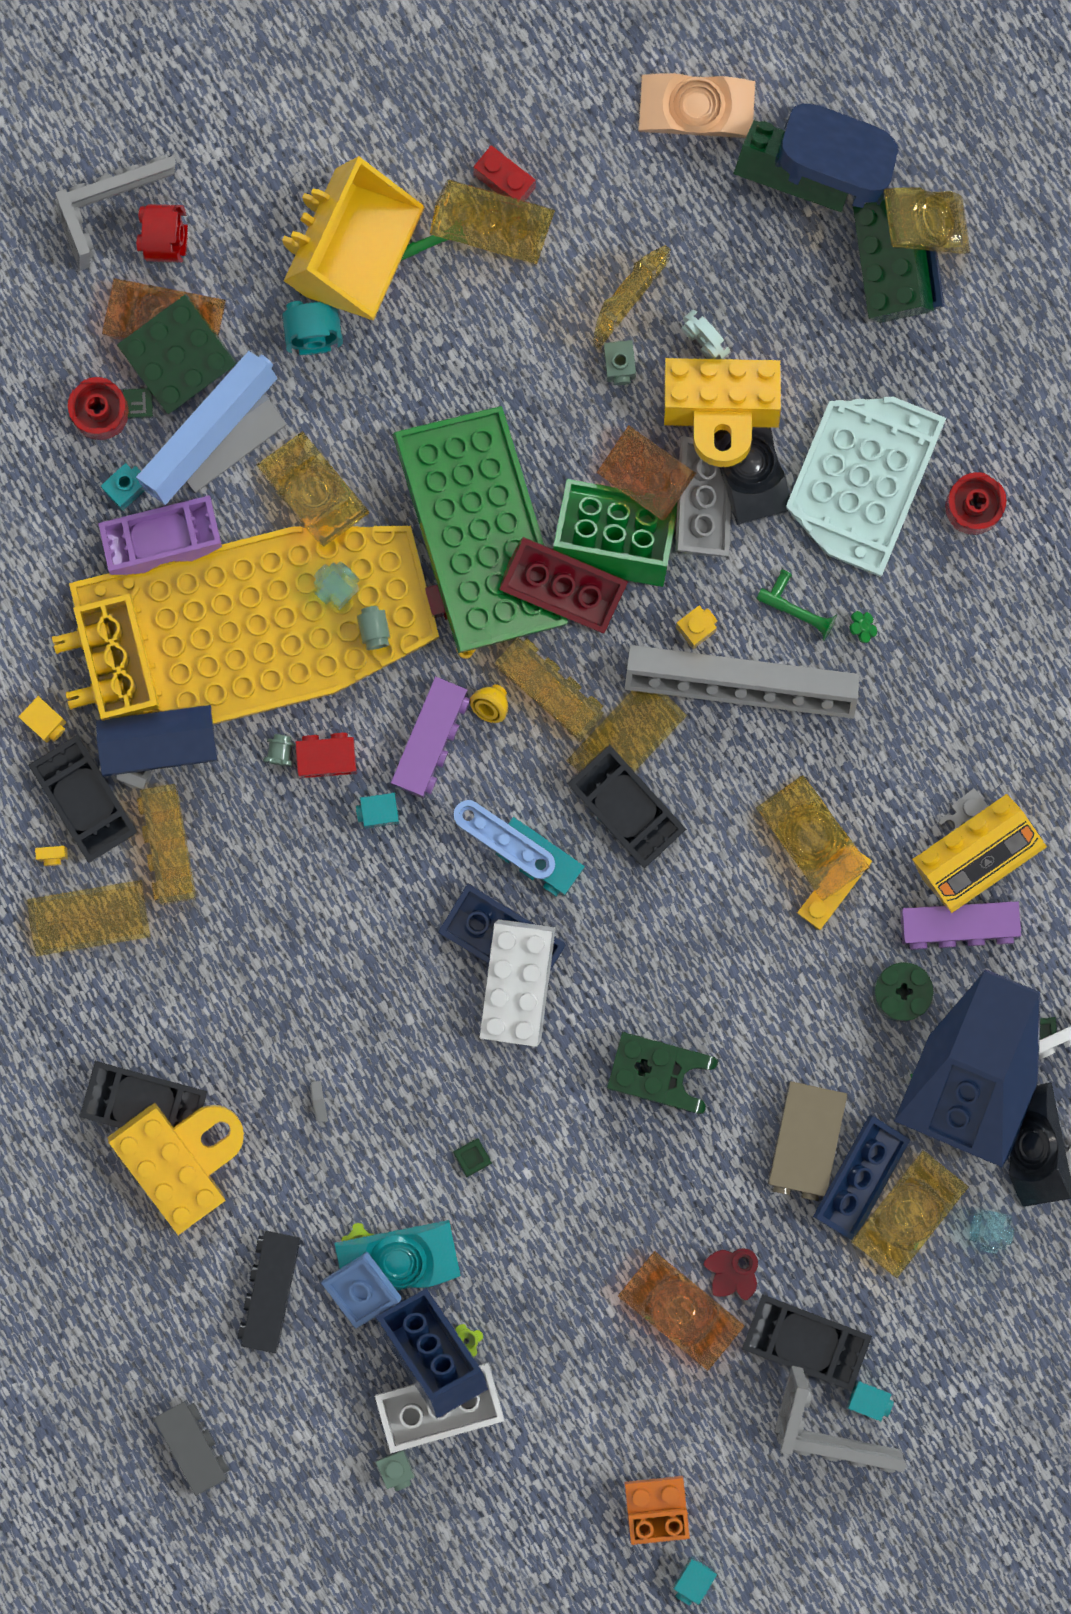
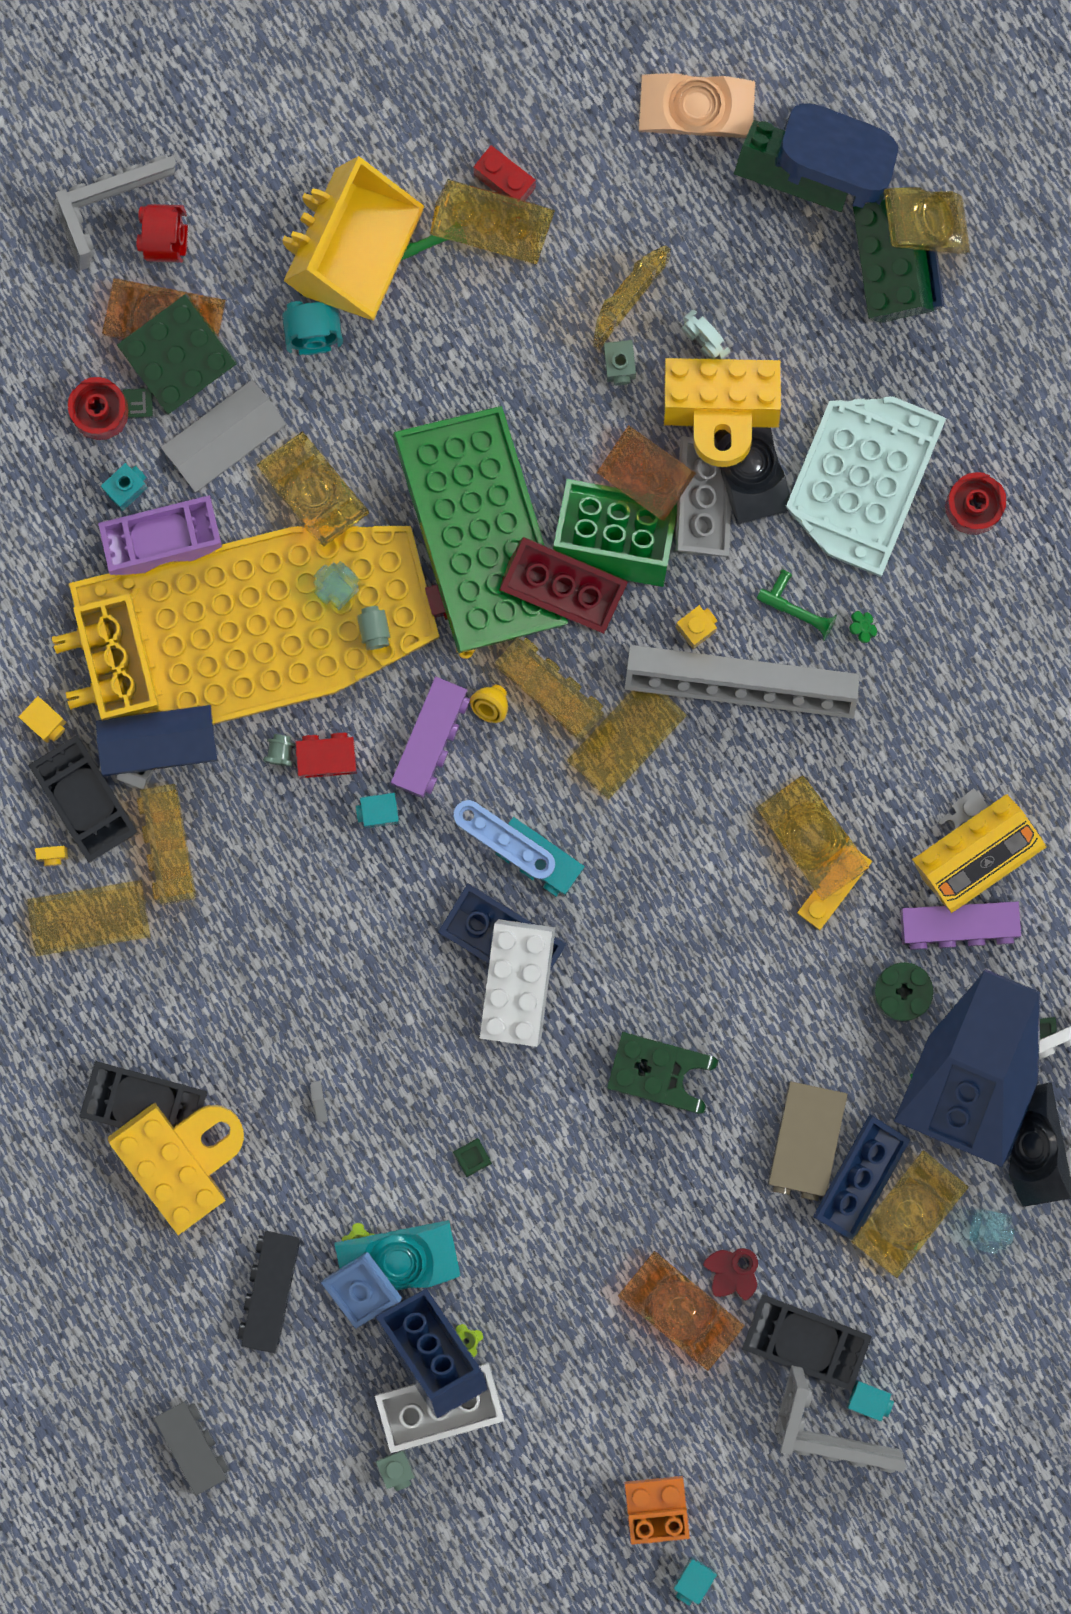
light blue brick [136,351,278,505] -> none
black slope [566,744,687,869] -> none

